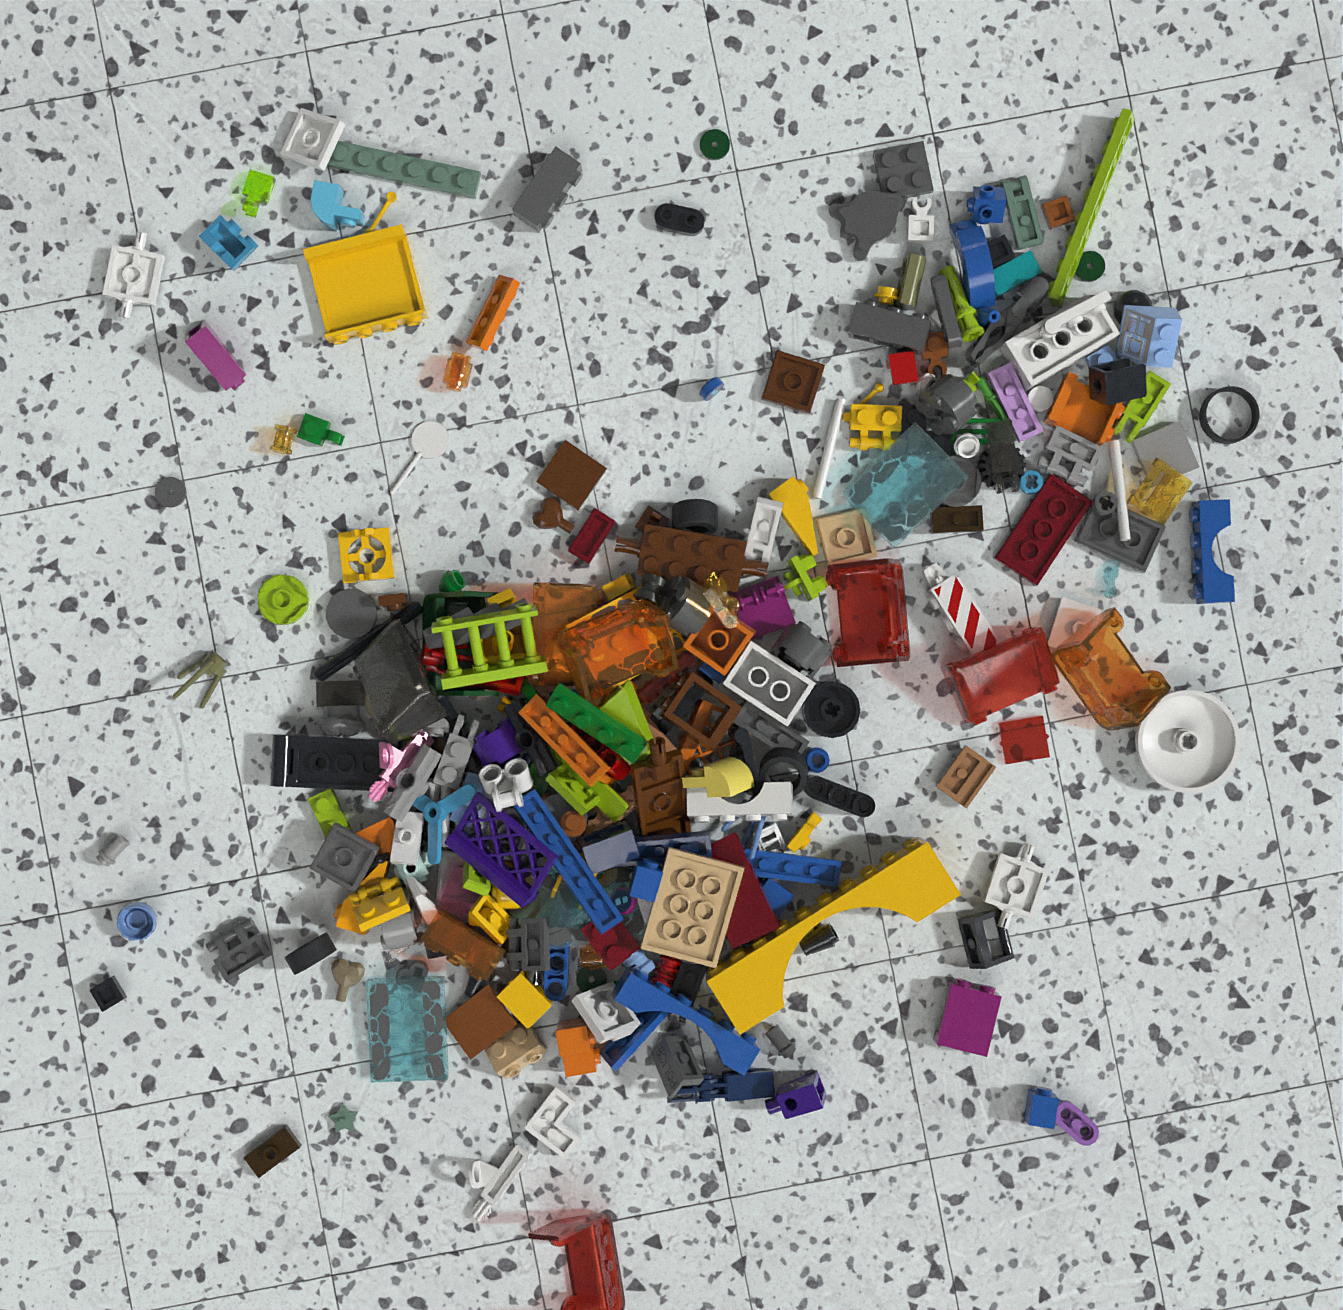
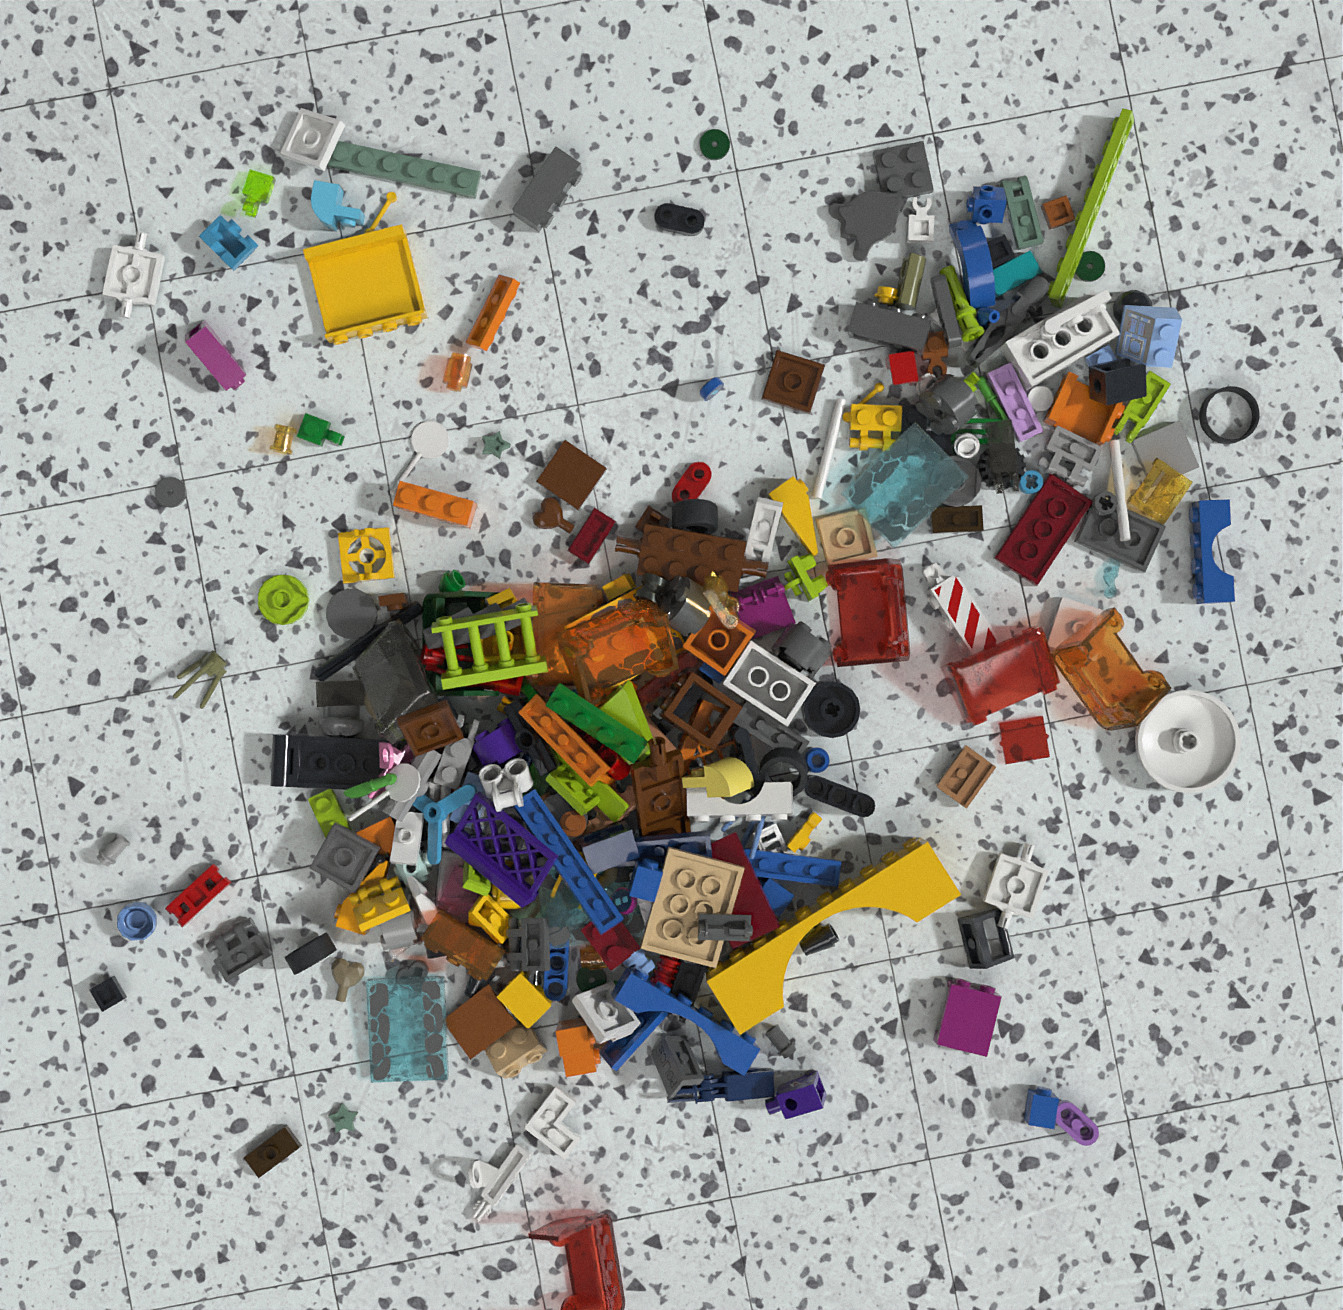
none -> red plate [165,864,232,928]
none -> bright green piece [343,773,397,799]
none -> white piece [348,764,421,821]
none -> orange brick [393,481,477,529]
none -> reddish brown tile [396,700,464,757]
none -> sand green piece [482,431,511,459]
none -> red plate [672,462,712,504]
none -> dark grey hinge [698,913,753,941]

